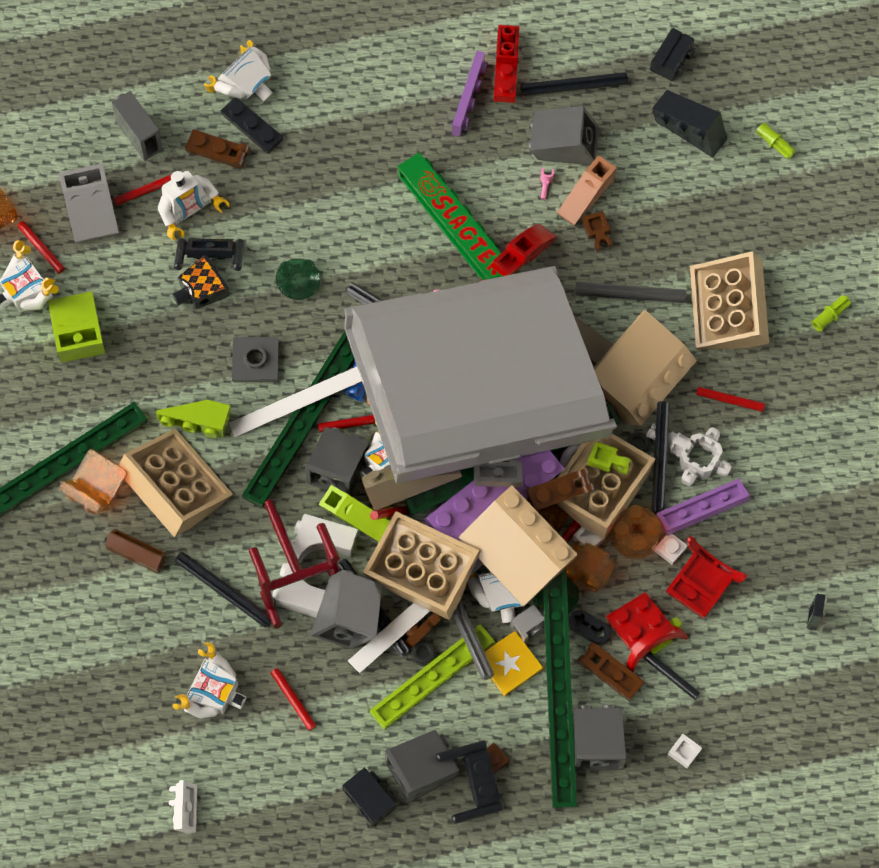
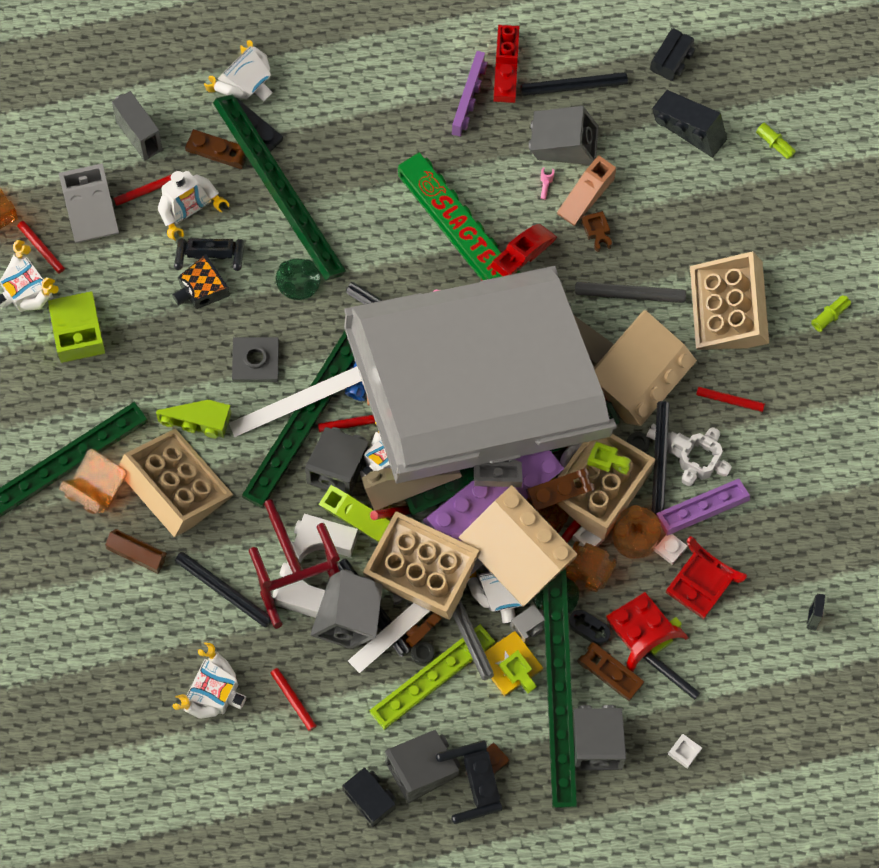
white plate [169,780,197,834] -> none
none -> dark green plate [213,94,346,281]
none -> lime plate [498,650,537,694]

